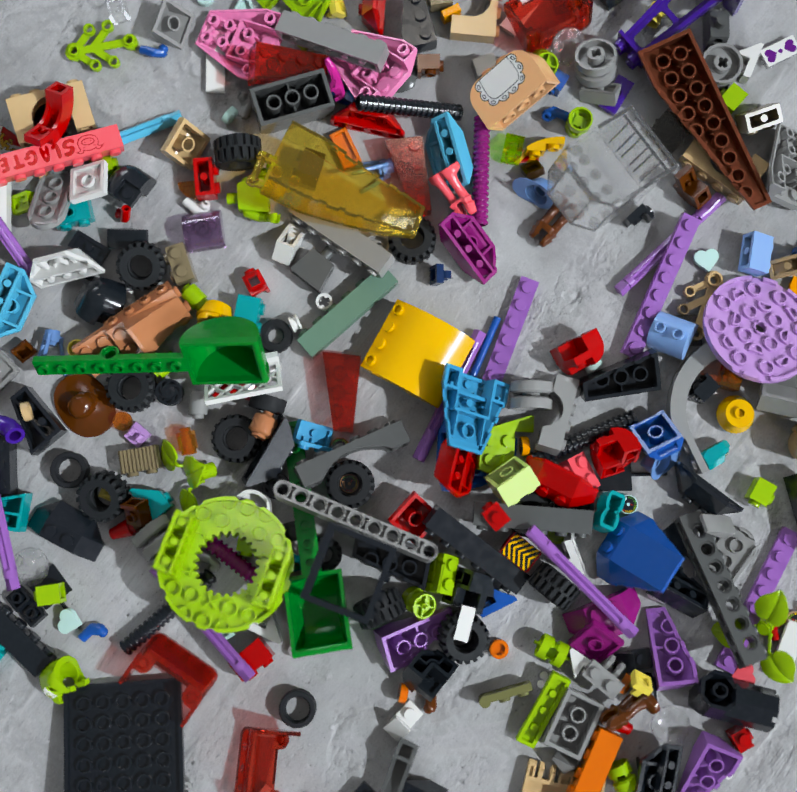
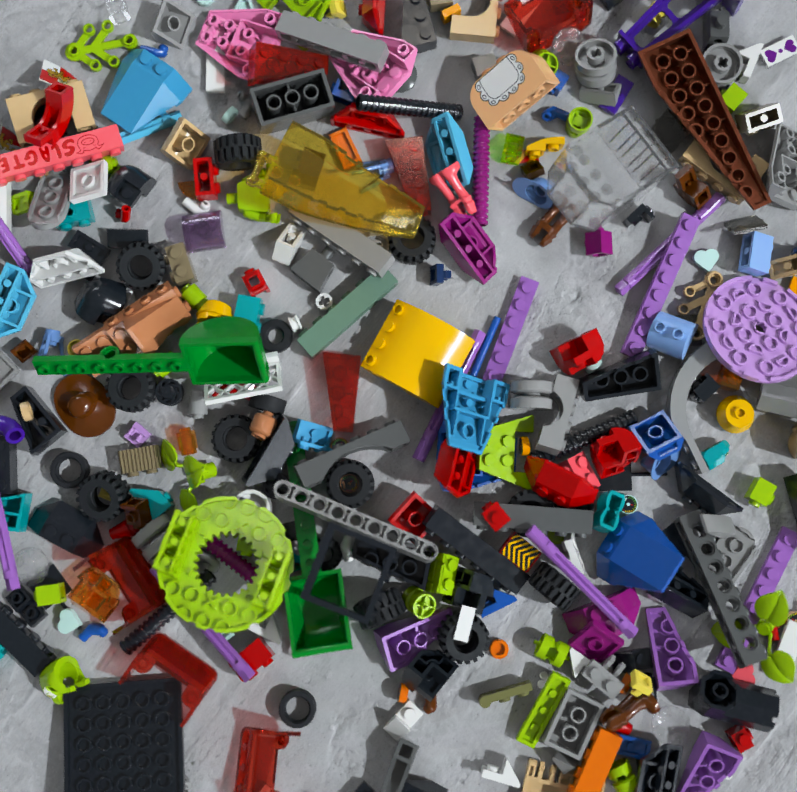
clear orange tile [113,412,132,431] -> none
dark pink piece [324,57,345,102] -> none
brick [417,54,444,79] -> none
yellowish green brick [484,456,541,507] -> none
none -> shield [39,59,76,89]
none -> clear orange brick [68,567,121,623]
none -> clear red windscreen [73,537,167,635]
none -> dark azure wedge [101,49,192,135]
none -> white arm [340,535,355,562]
none -> white slope [480,755,521,788]
none -> magenta brick [584,227,613,258]
none -> blue plate [613,731,652,759]
none -> clear smoke piece [724,215,768,235]

